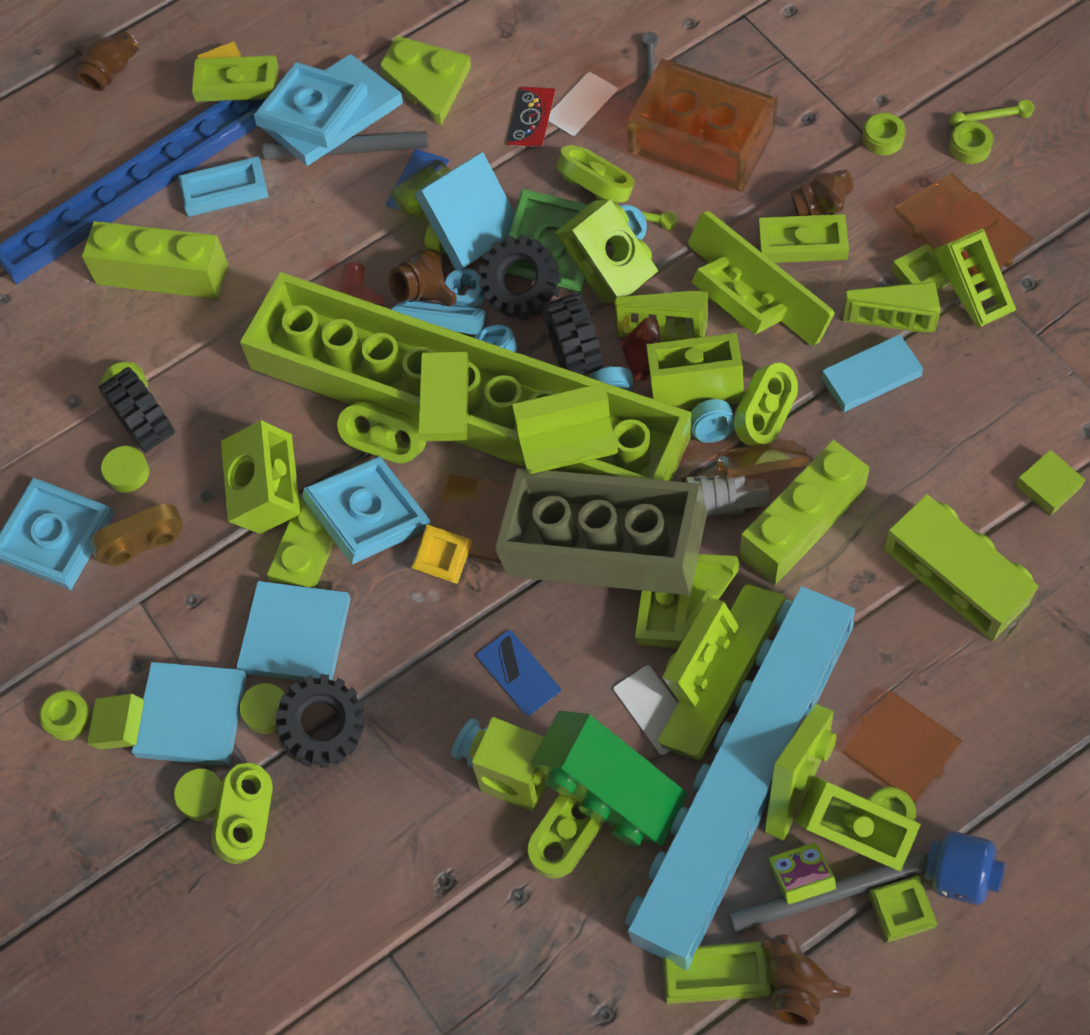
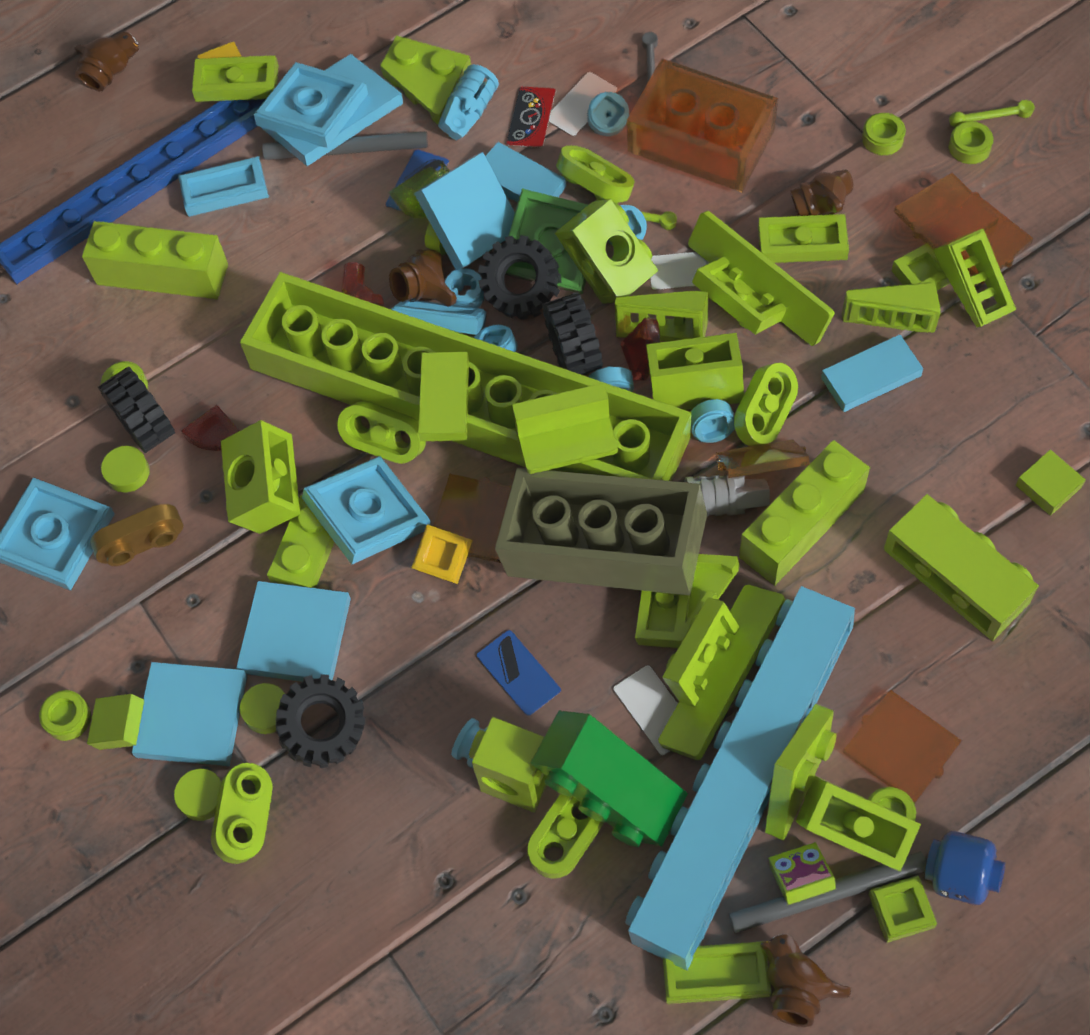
none -> clear red tile [181,405,240,451]
none -> medium azure hinge [438,64,499,141]
none -> medium azure tile [485,142,566,203]
none -> medium azure tile [587,92,629,136]
none -> white sticker [651,252,709,290]

